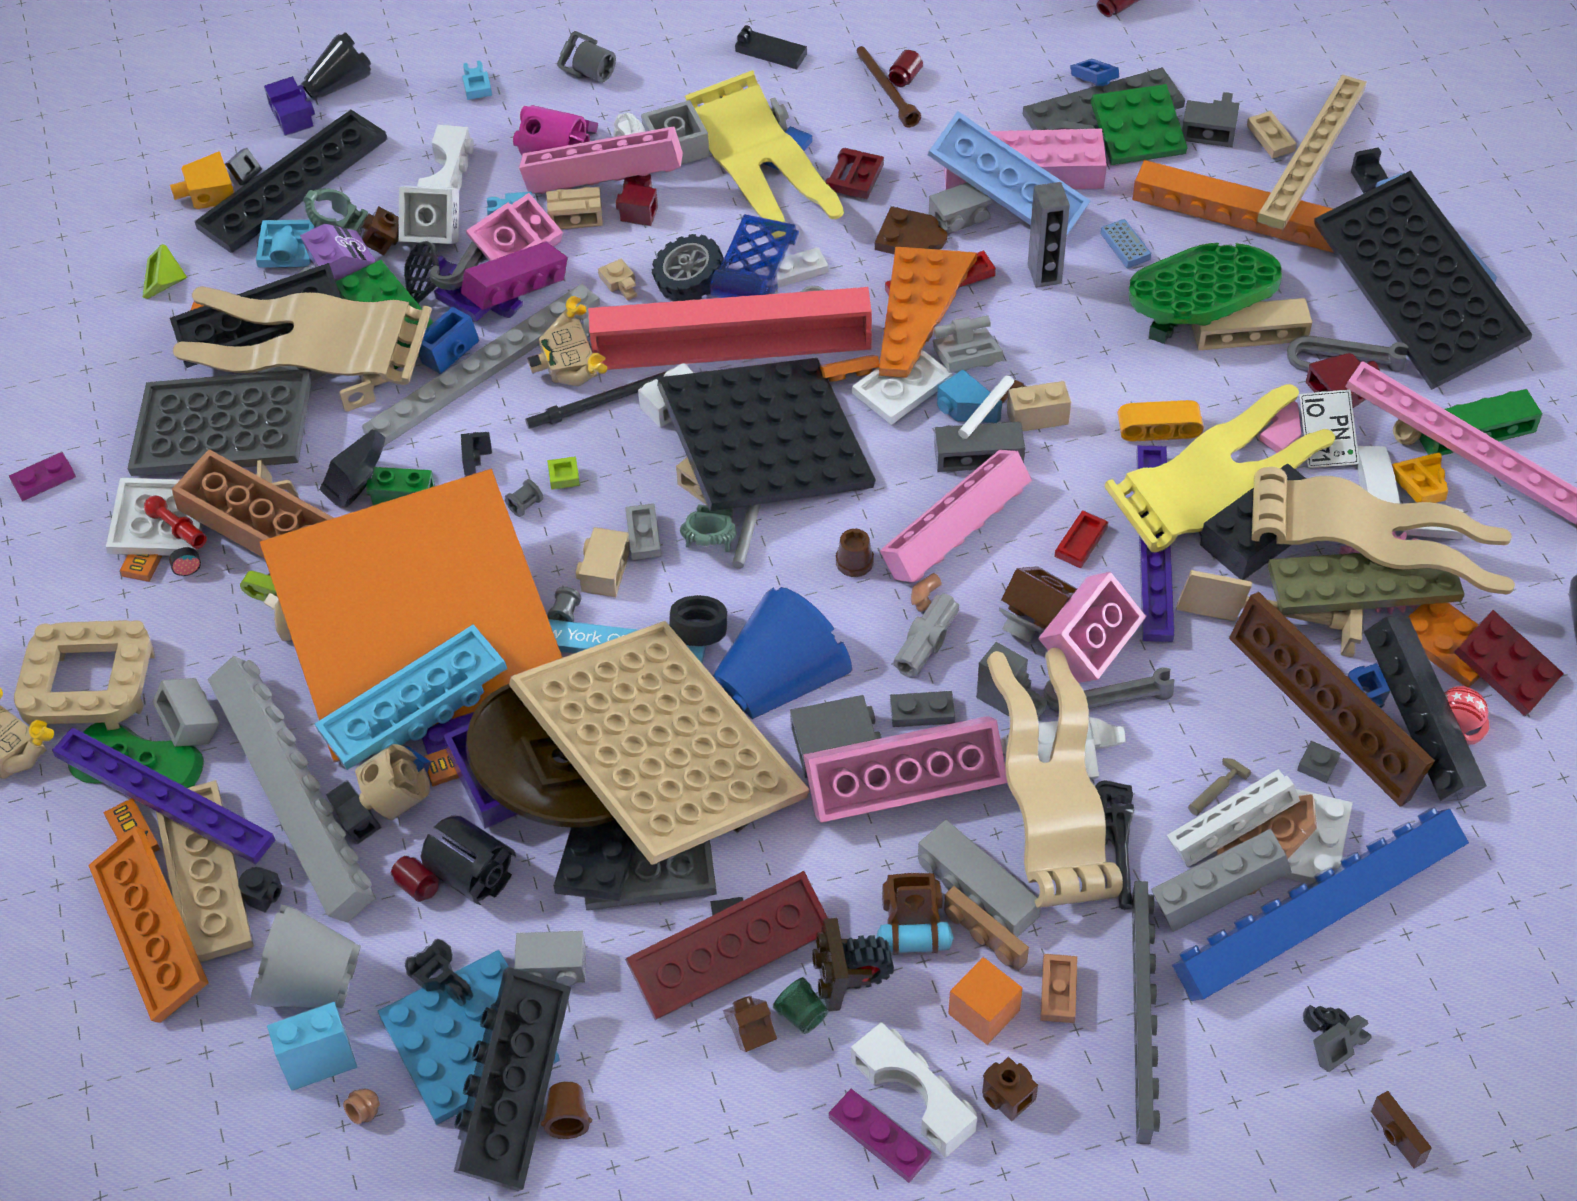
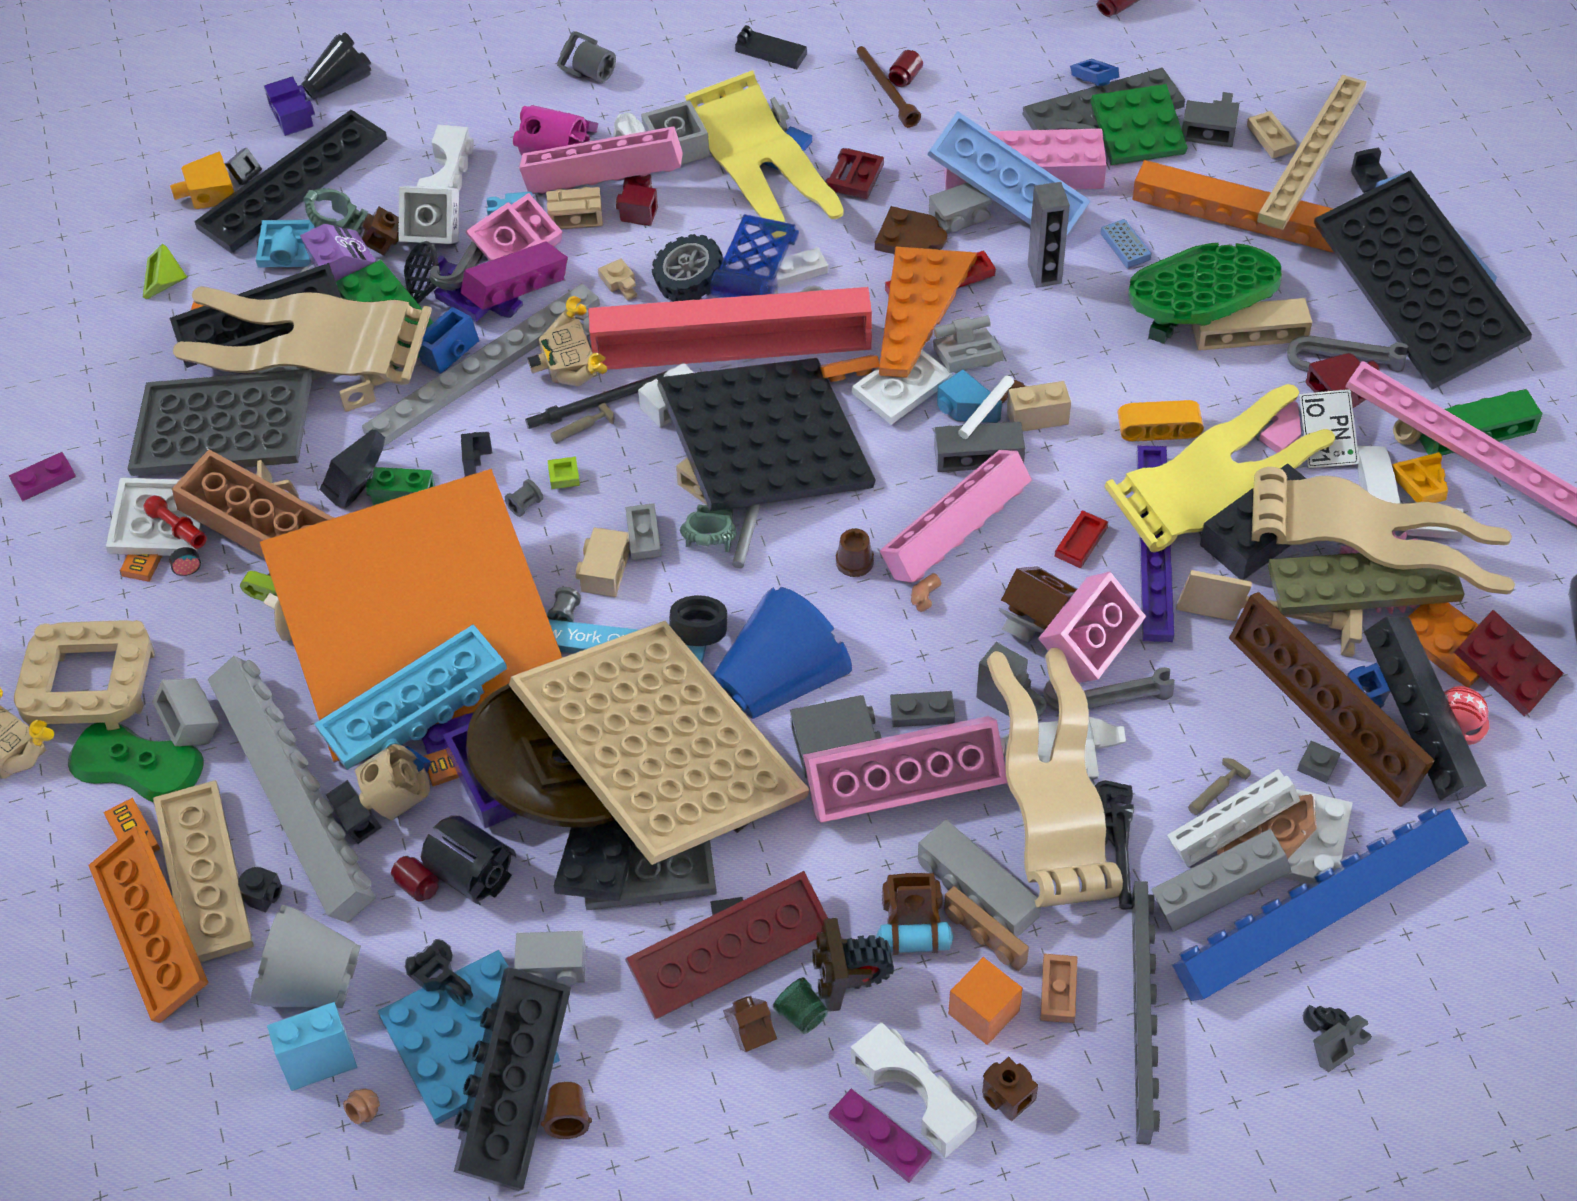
dark purple plate [52,727,276,865] -> none
medium azure plate [462,60,492,100] -> none
light grey piece [894,593,959,677] -> none
reddish brown plate [1371,1091,1432,1169] -> none
none -> dark tan piece [550,403,615,443]

